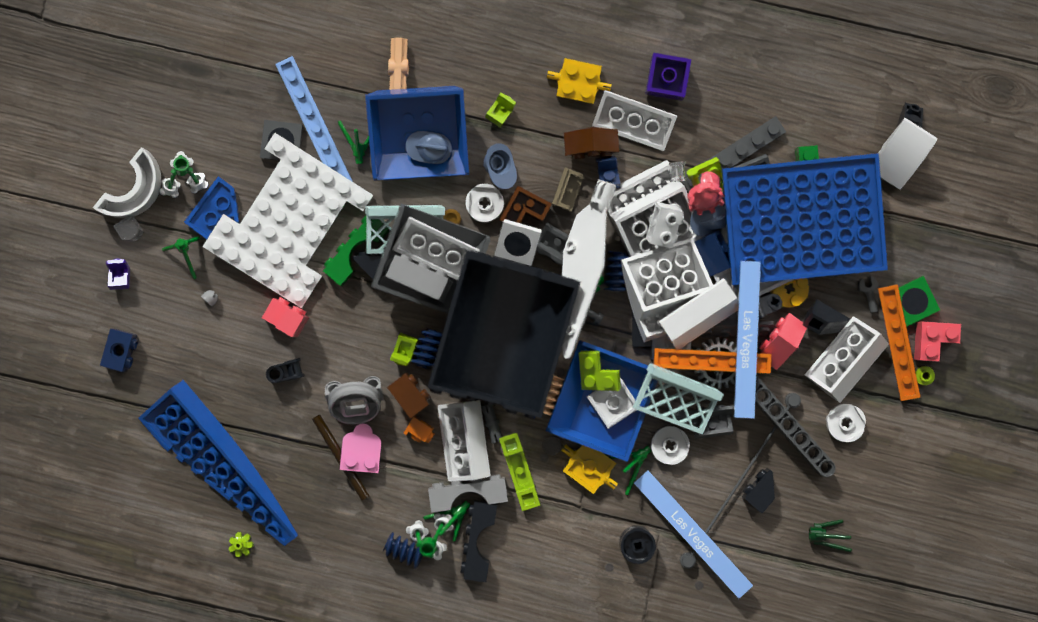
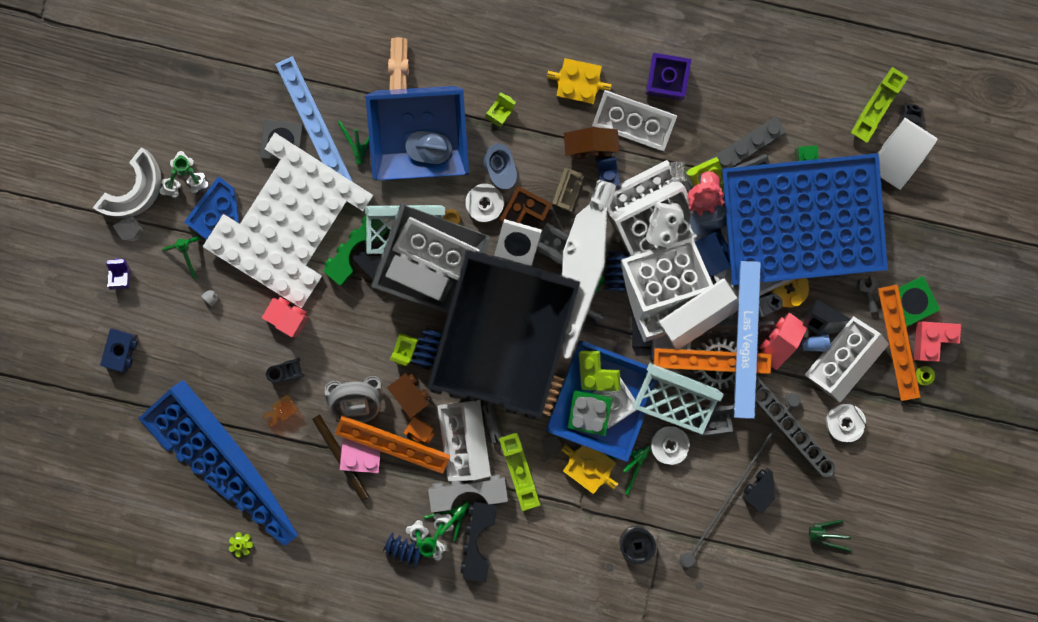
light blue tile [634,470,753,598] -> none
none -> clear orange plate [263,395,299,426]
none -> orange plate [335,415,450,474]
none -> light grey piece [568,390,613,436]
none -> medium blue cone [802,334,831,352]
none -> lime slope [851,67,908,143]

